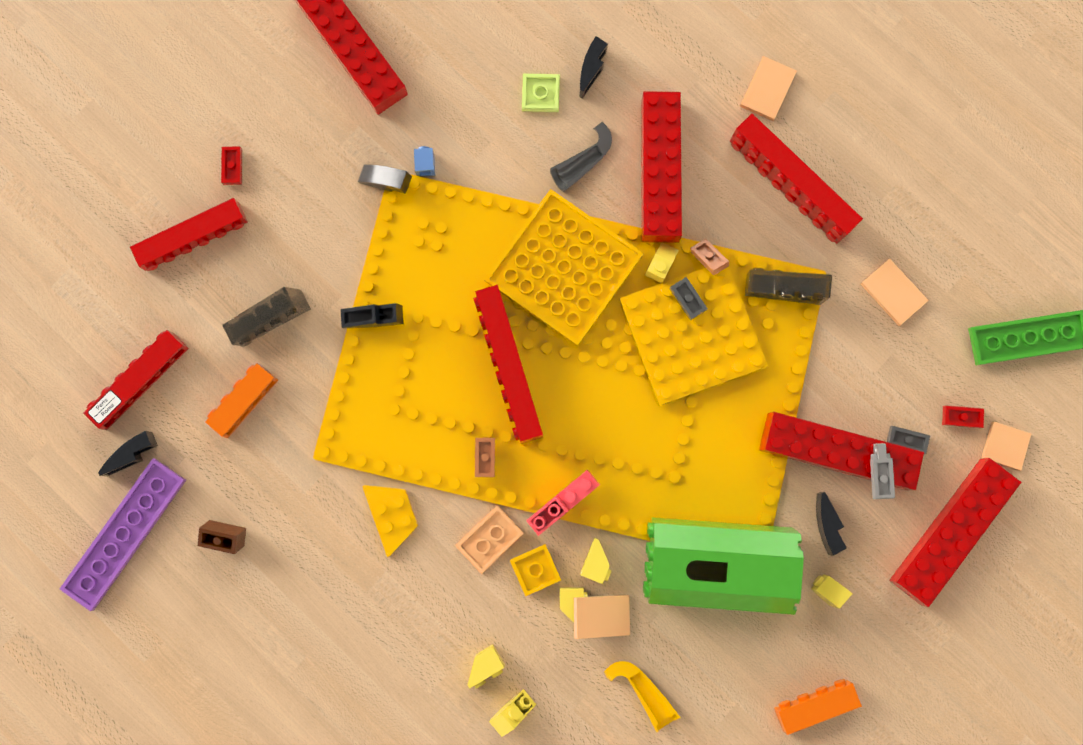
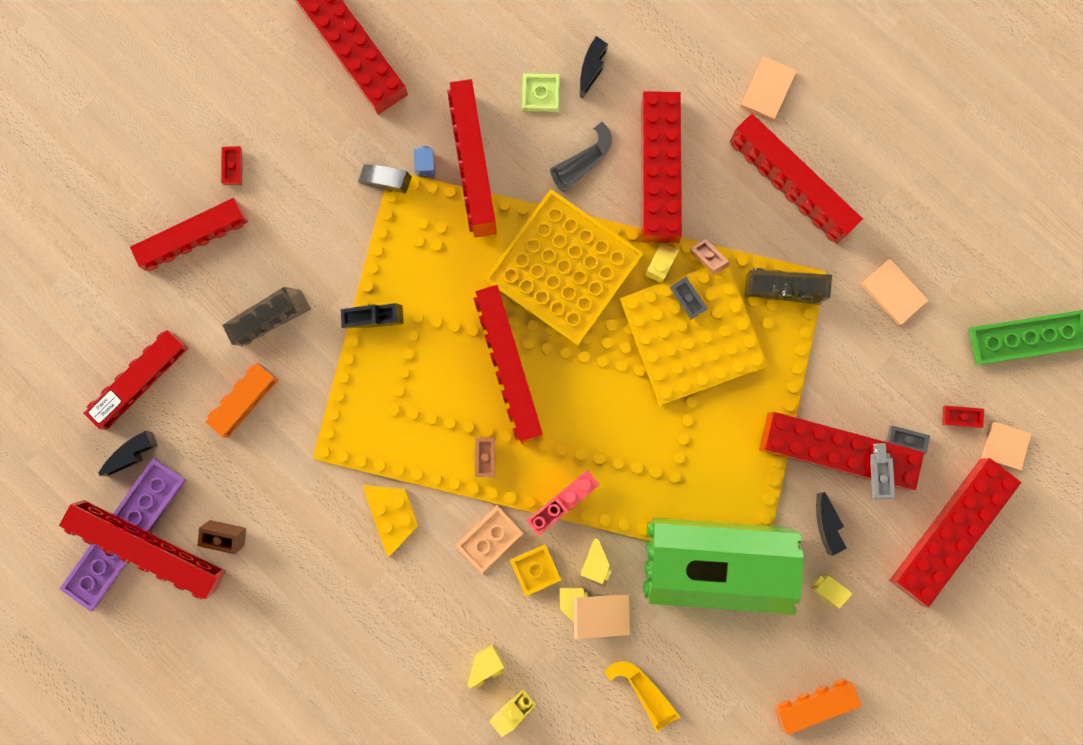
none -> red brick [59,500,226,600]
none -> red brick [447,79,497,238]

